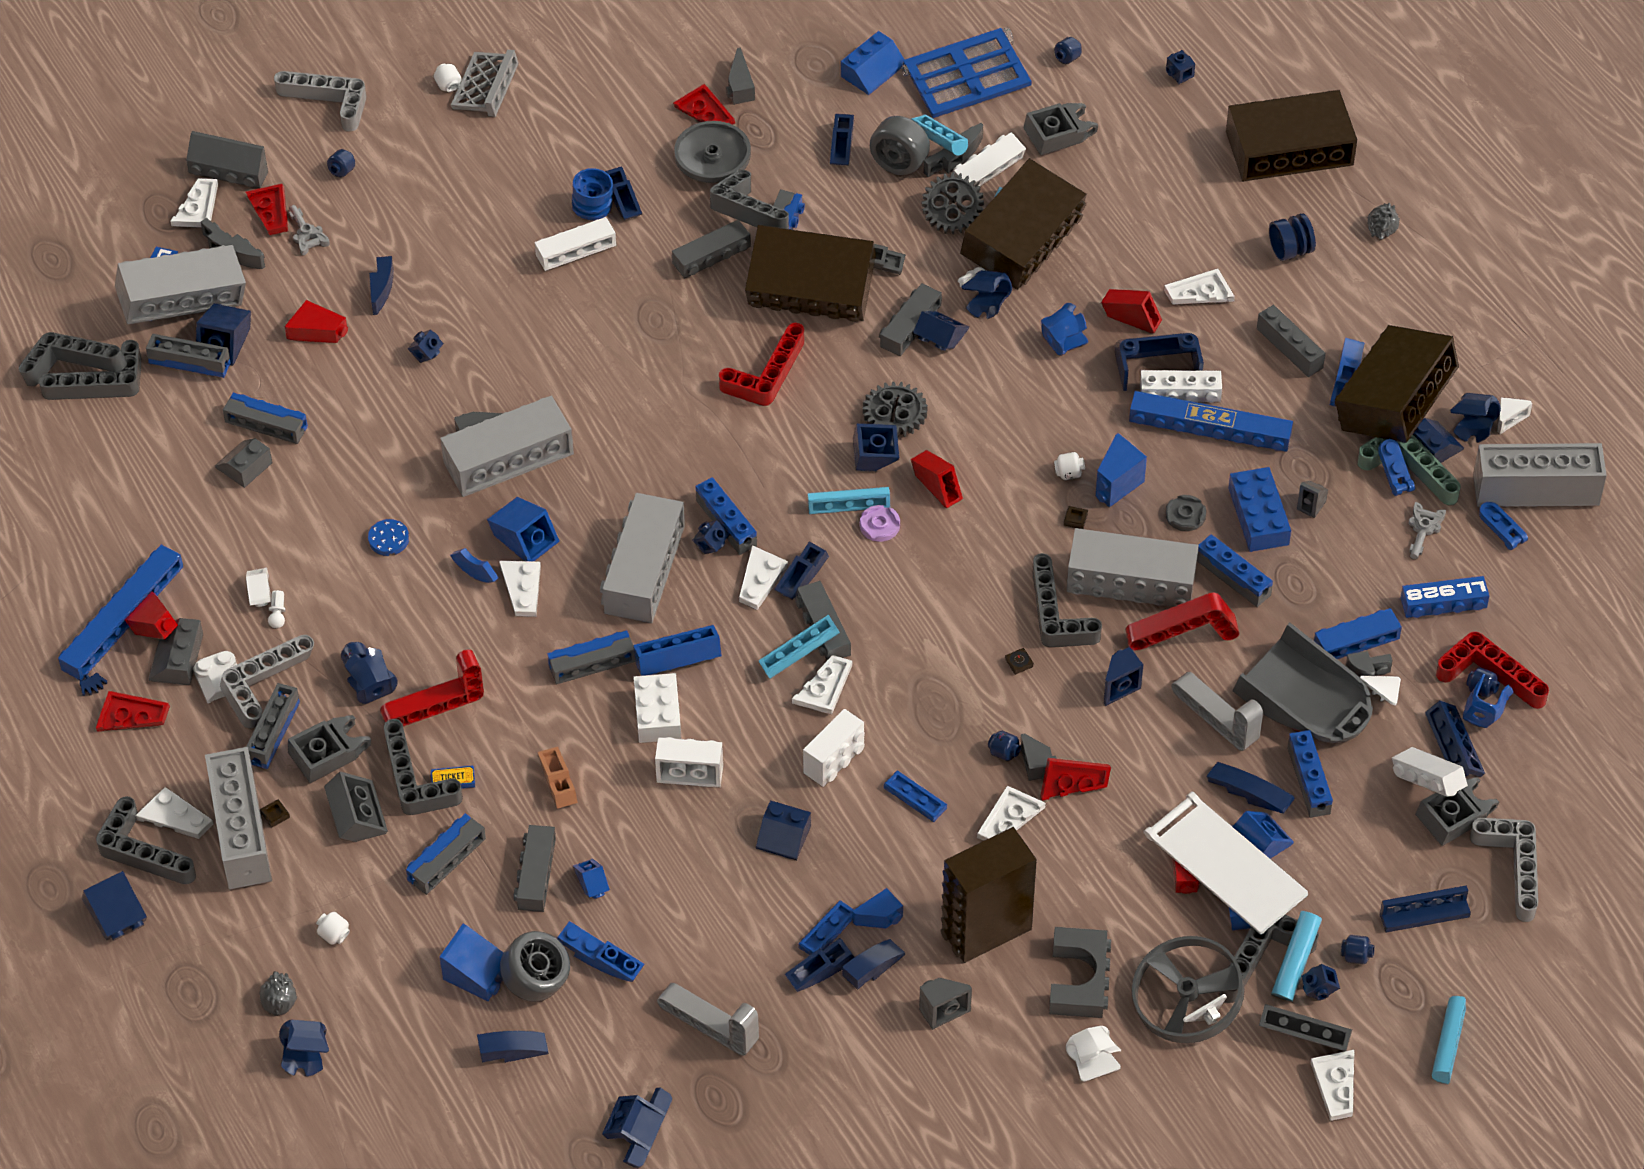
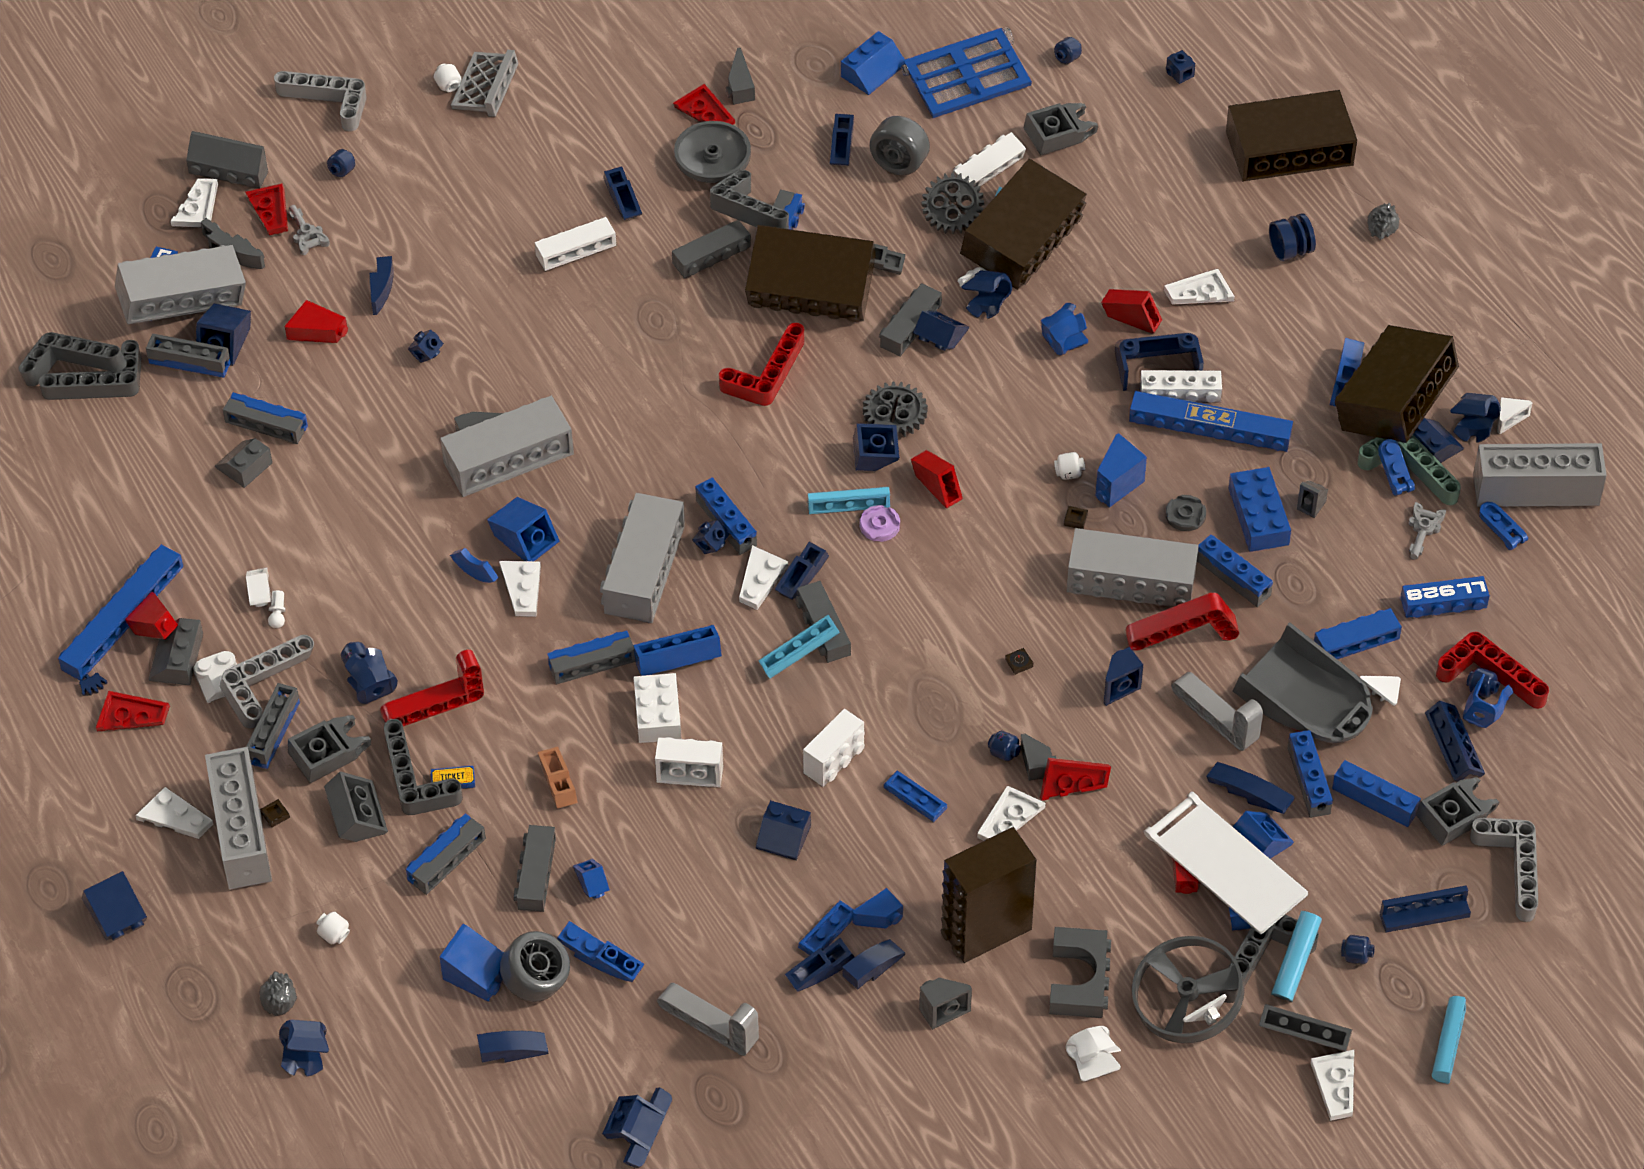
dark grey beam [96,796,196,884] -> none
blue tile [368,519,409,556] -> none
blue wheel [572,168,613,220] -> none
white wing [792,655,852,715] -> none
medium azure brick [911,115,968,155] -> none
dark grey slope [924,123,983,177] -> none
dark grey beam [1033,553,1102,647] -> none
dark grey brick [1257,304,1326,377] -> none
dark blue brick [1301,964,1340,1000] -> none
dark grey brick [1346,651,1393,677] -> none
white brick [1392,747,1468,797] -> none
none -> blue brick [1332,760,1421,827]

